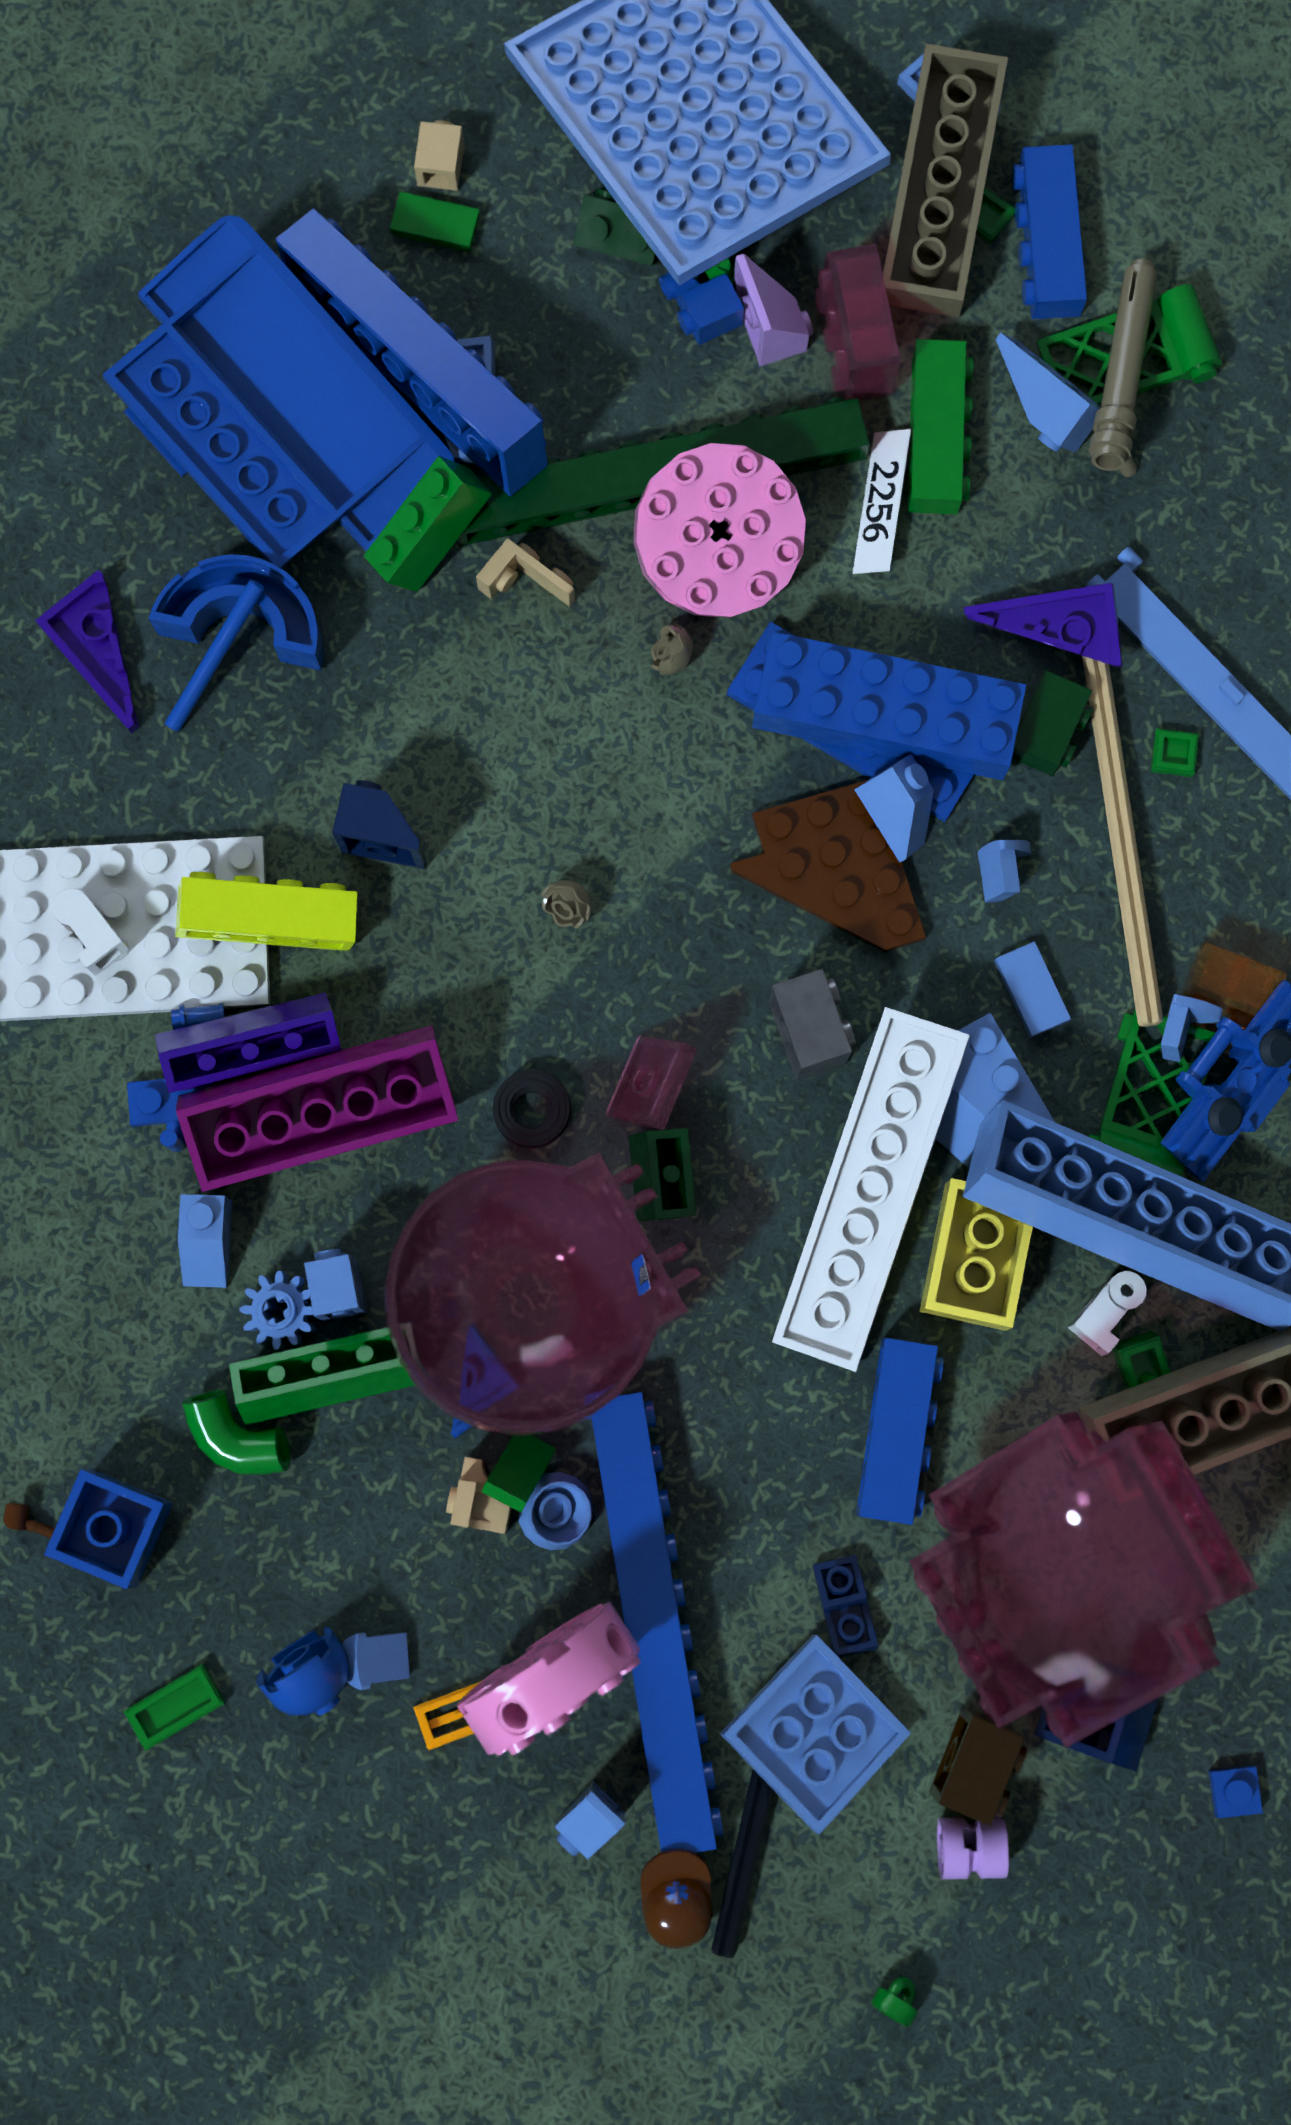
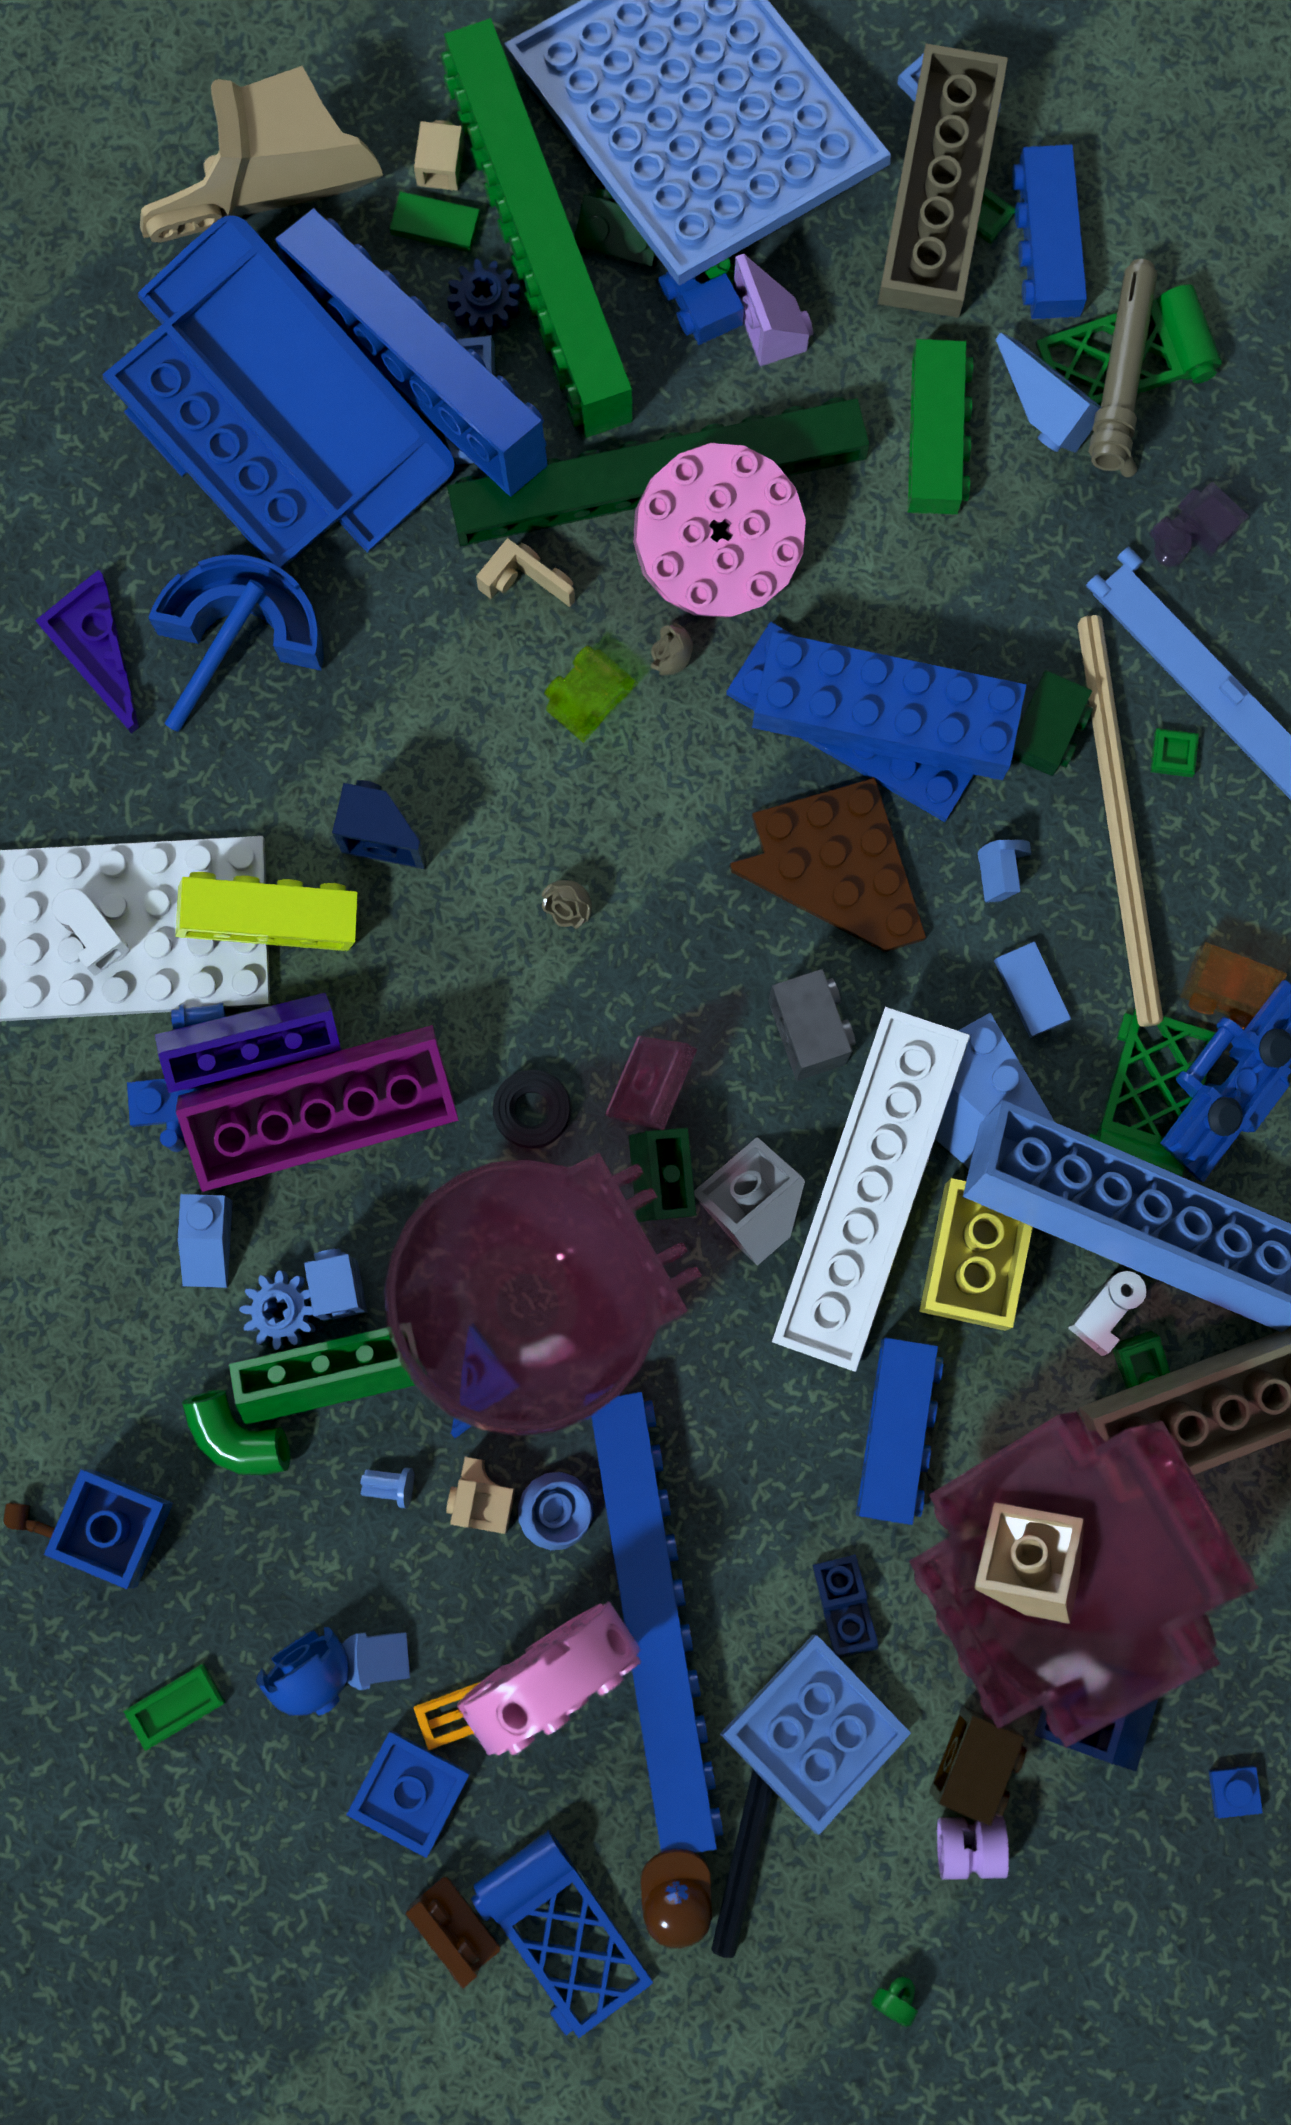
green brick [363,456,492,592] -> none
green tile [481,1428,557,1513] -> none
medium blue slope [554,1781,626,1859] -> none
blue sticker [631,1254,650,1296] -> none
clear pink brick [815,244,900,401] -> none
white sticker [853,429,911,574] -> none
medium blue slope [854,754,934,862] -> none
dark purple wing [964,583,1123,667] -> none
medium blue tile [1161,994,1223,1062] -> none
none -> tan piece [140,66,383,243]
none -> blue plate [346,1730,471,1858]
none -> medium blue piece [360,1467,414,1509]
none -> reddish brown bracket [405,1876,500,1989]
none -> green brick [440,18,632,438]
none -> dark blue gear [447,259,521,336]
none -> blue piece [471,1830,653,2038]
none -> clear neon green cylinder [544,645,638,743]
none -> light grey slope [694,1137,805,1266]
none -> tan slope [975,1502,1084,1624]
none -> clear purple brick [1149,482,1249,567]

